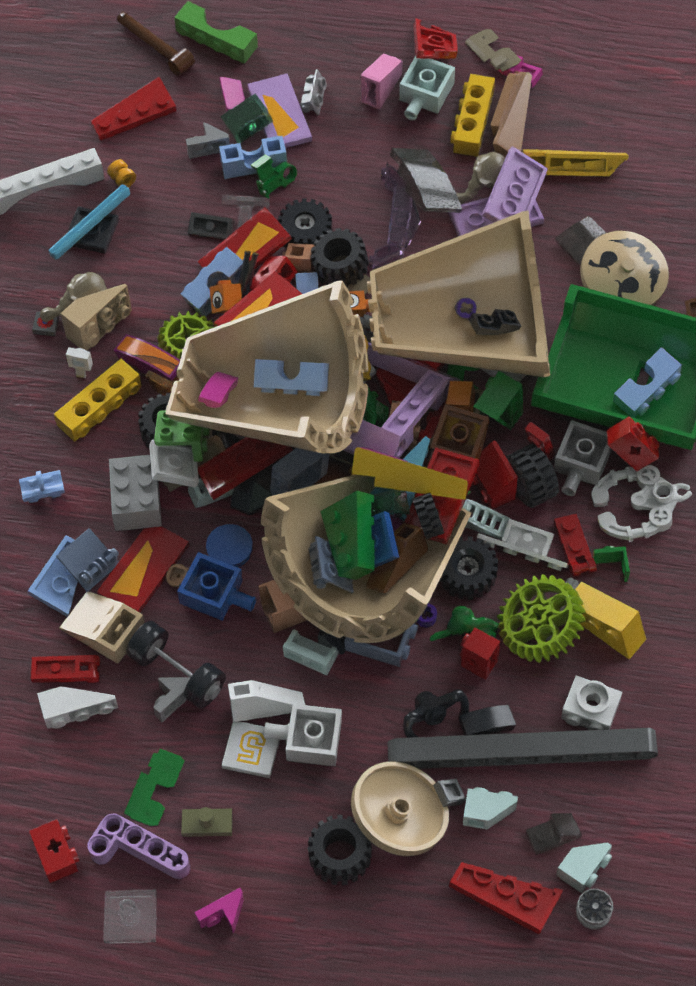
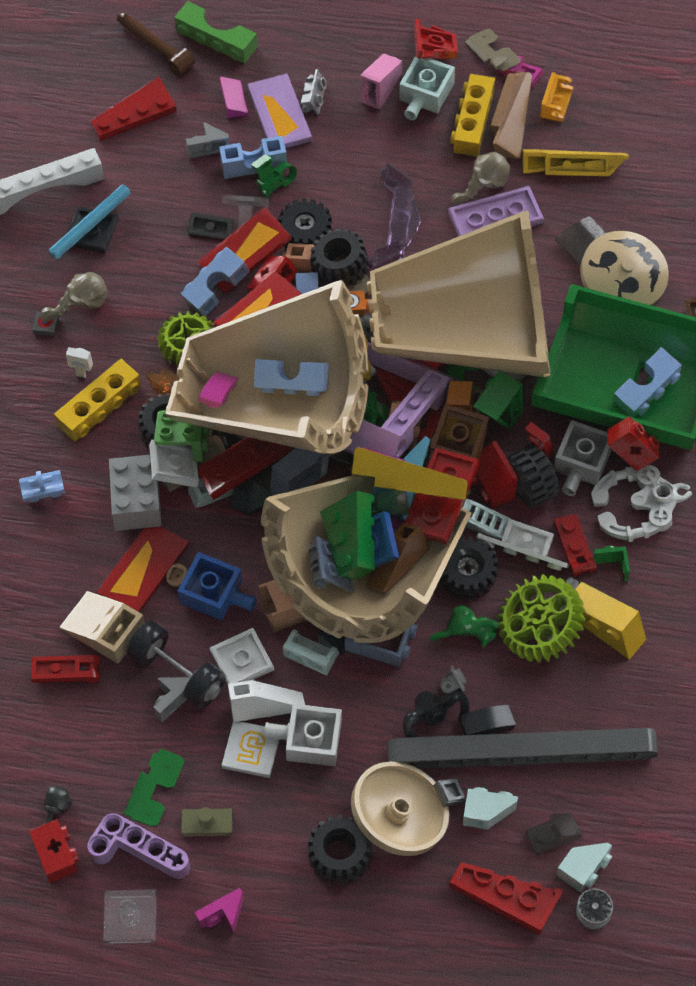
light blue wing [28,535,78,617] -> none
white slope [37,687,118,729] -> none
sand blue hinge [56,528,119,592] -> none
tan slope [61,284,132,351] -> none
light orange wheel [107,159,136,188] -> none
slope [114,334,180,381] -> none
blue tile [206,524,253,568] -> none
orange brick [209,280,242,314] -> none
clear green brick [220,93,273,143] -> none
black pin [238,251,259,298] -> none
clear smoke slope [390,148,462,213] -> none
black tyre [412,493,444,540] -> none
dark purple bush [416,603,437,627] -> none
dark purple bush [455,298,477,318] -> none
red brick [460,628,500,680] -> none
black slope [468,309,521,335] -> none
lavender tile [482,146,548,223] -> none
white brick [561,676,622,730] -> none
none -> pearl dark grey piece [44,786,73,824]
none -> white plate [210,628,274,684]
none -> light grey hinge [441,665,467,693]
none -> light orange hinge [540,72,573,122]

